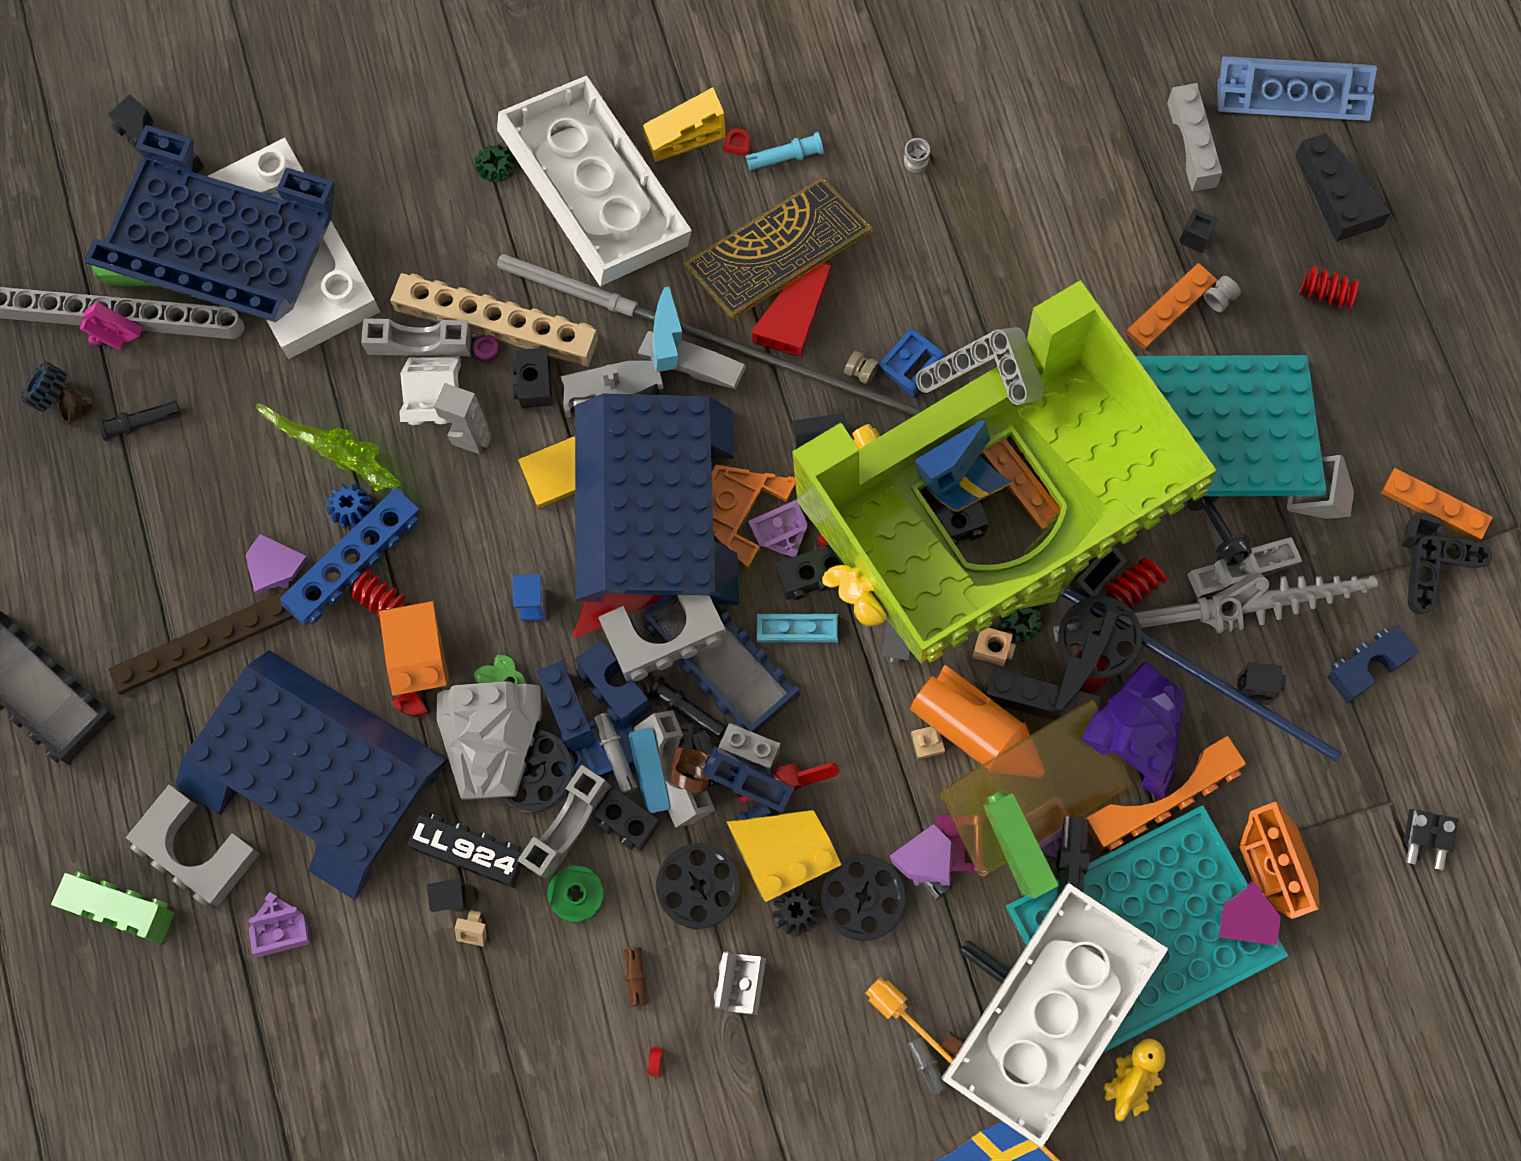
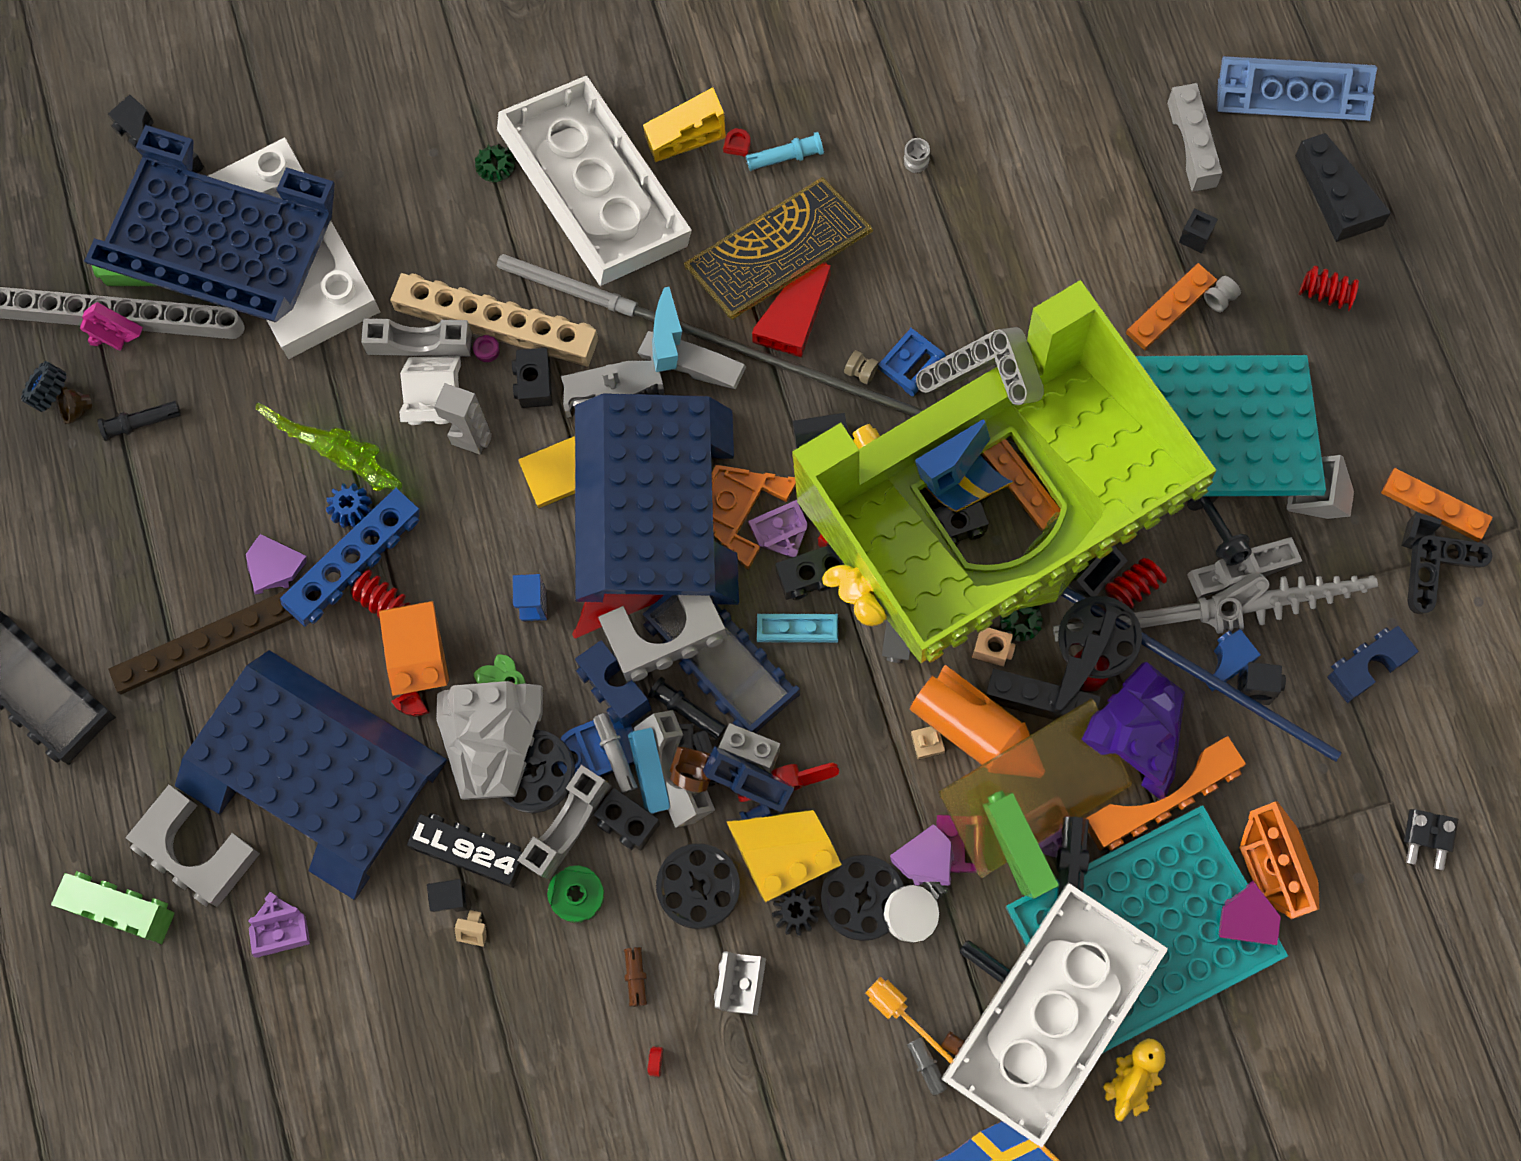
dark blue arch [537,660,596,752] -> none
none -> white tile [884,885,939,942]
none -> blue arch [1206,629,1260,692]

